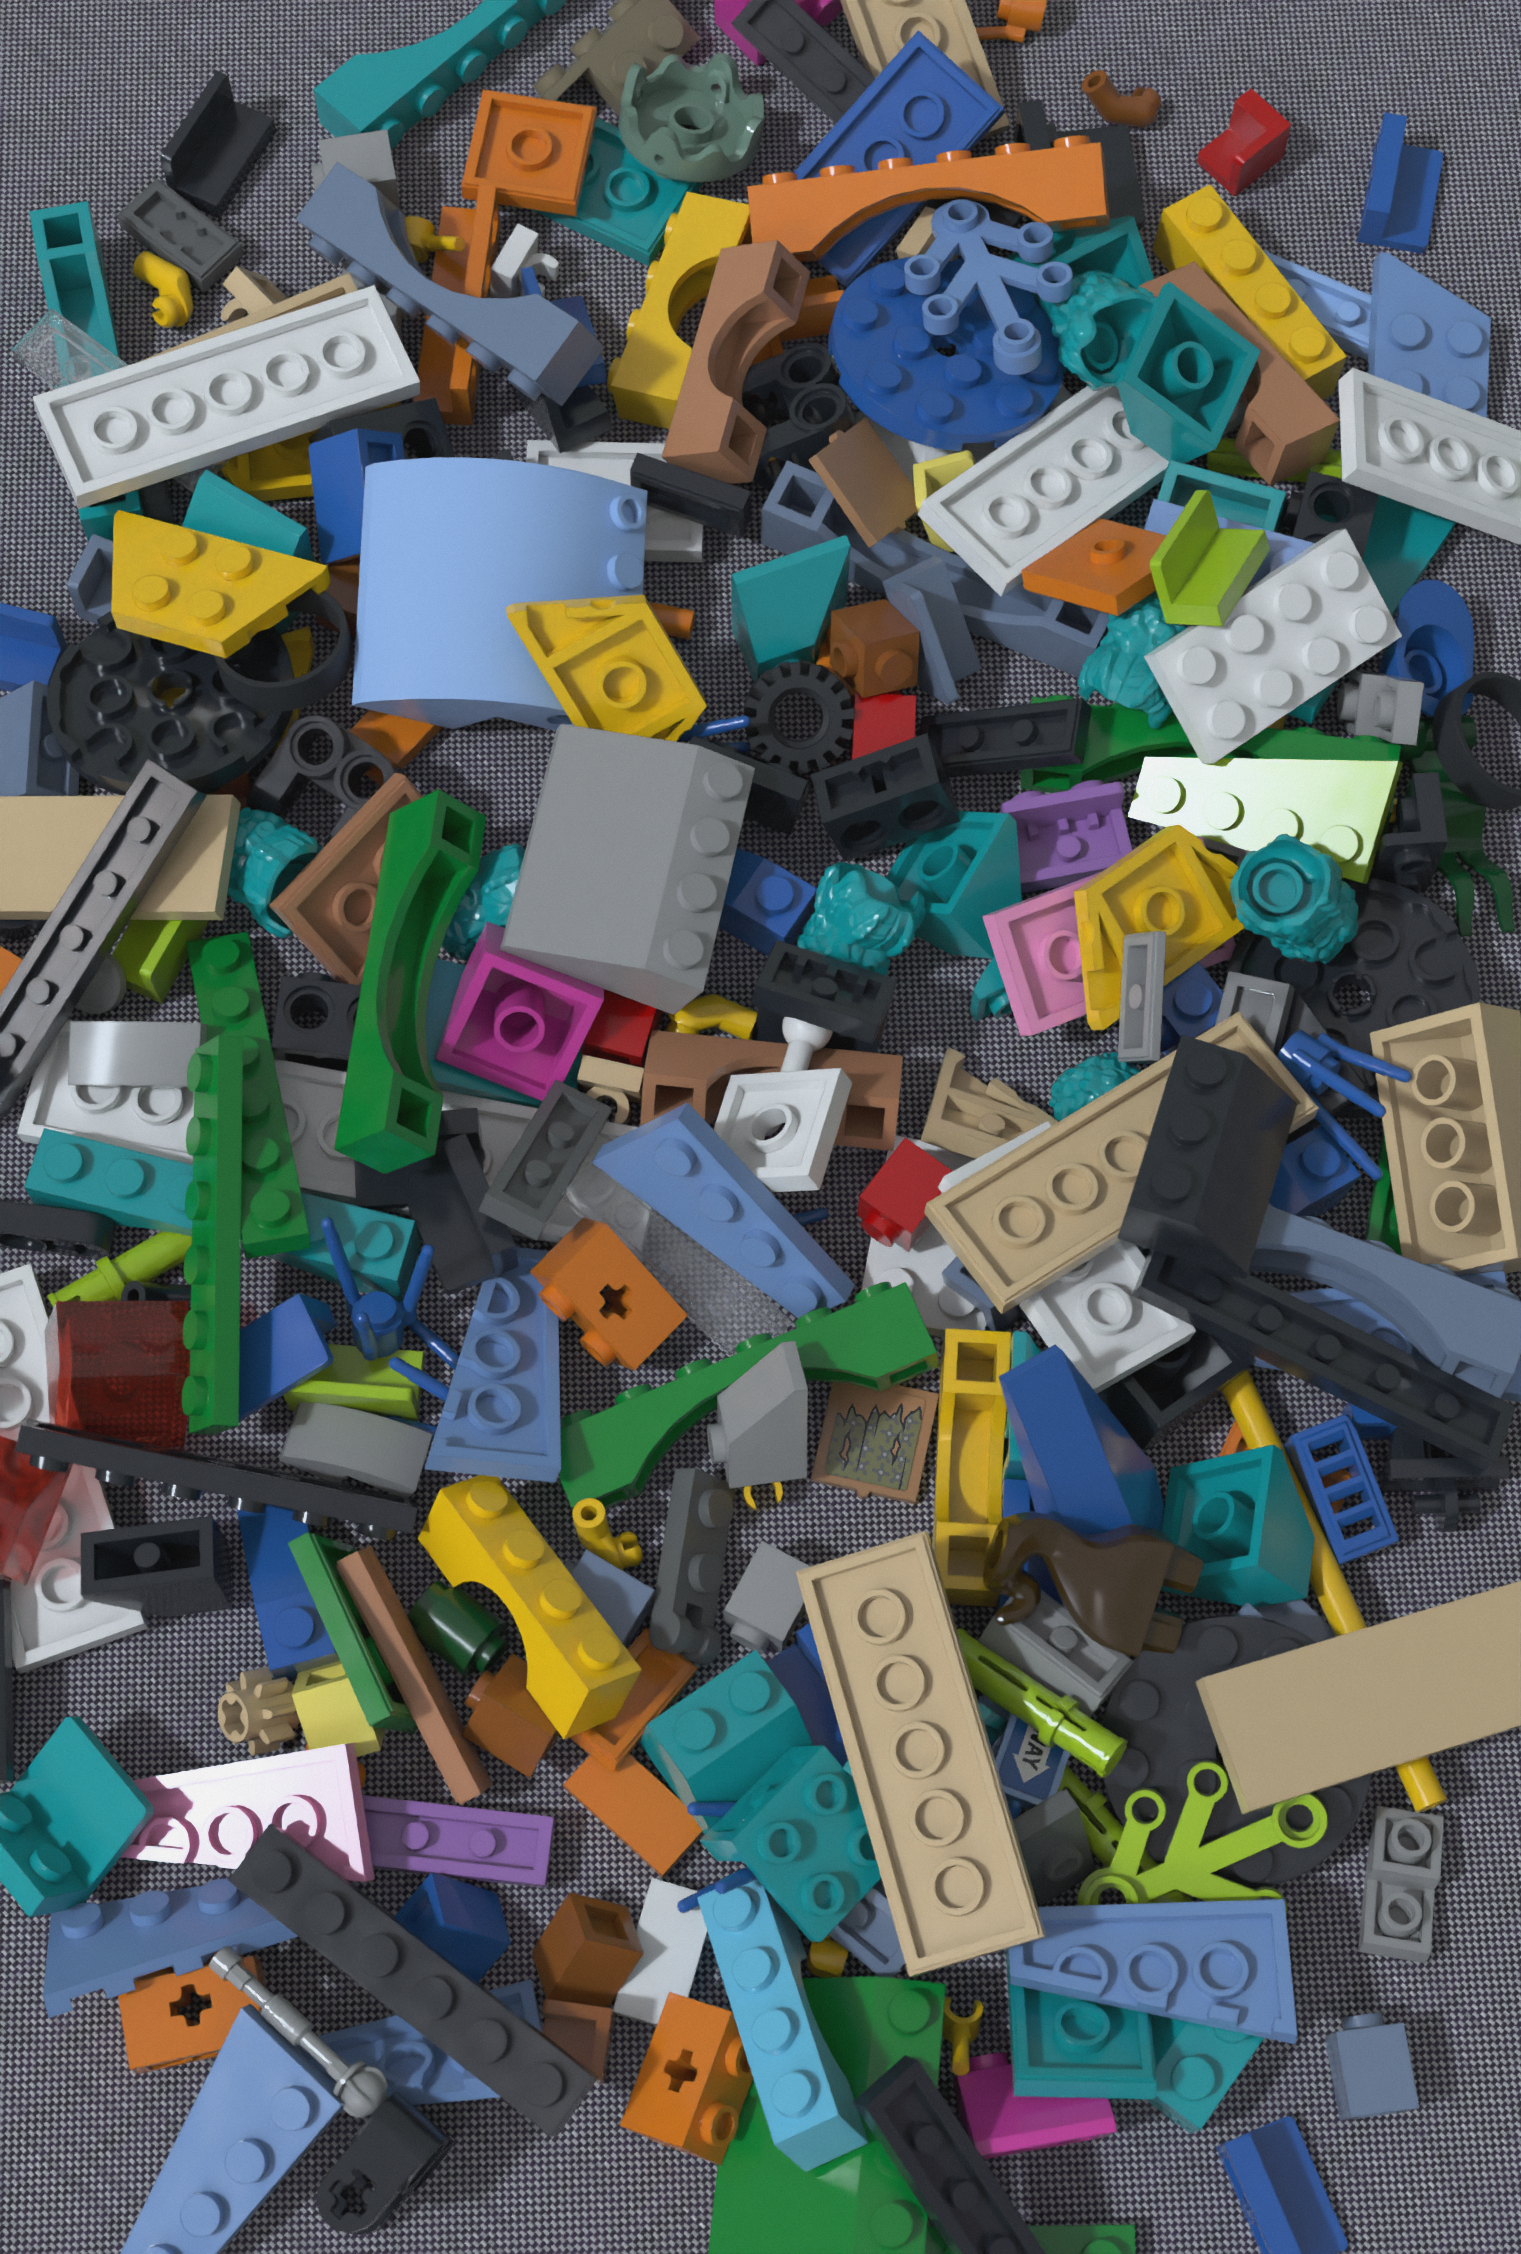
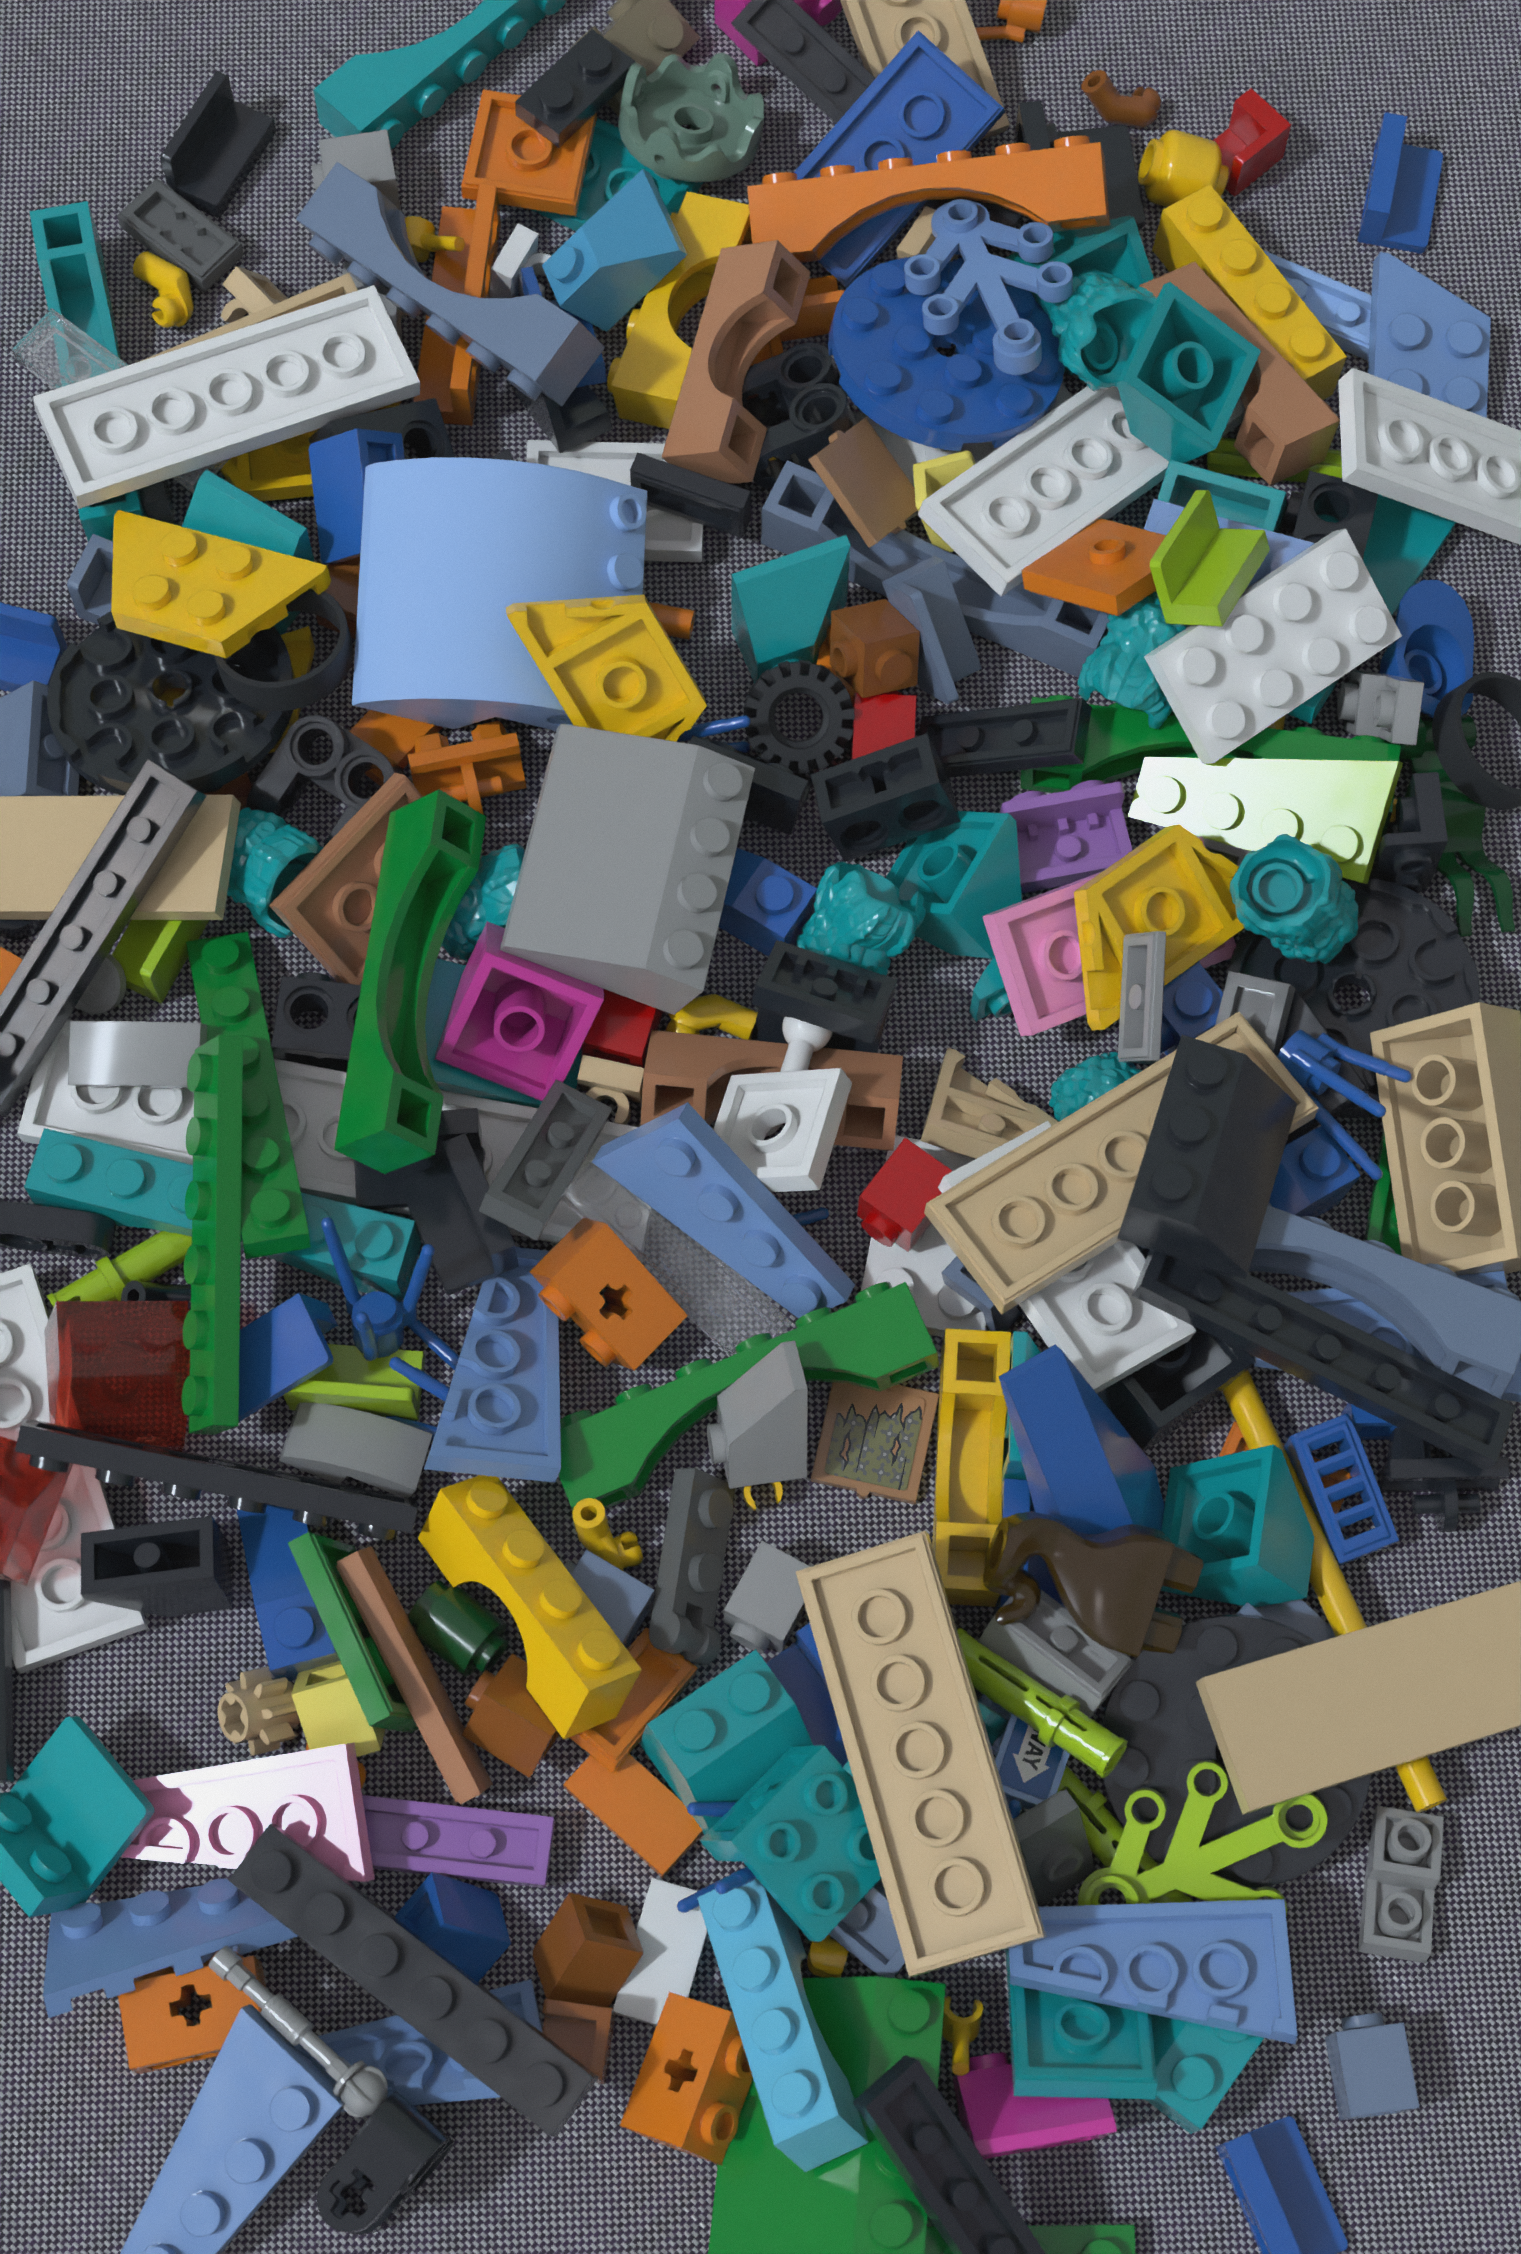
none -> orange hips [407,721,527,814]
none -> black plate [515,29,635,148]
none -> dark azure slope [542,169,688,332]
none -> yellow head [1138,130,1229,207]

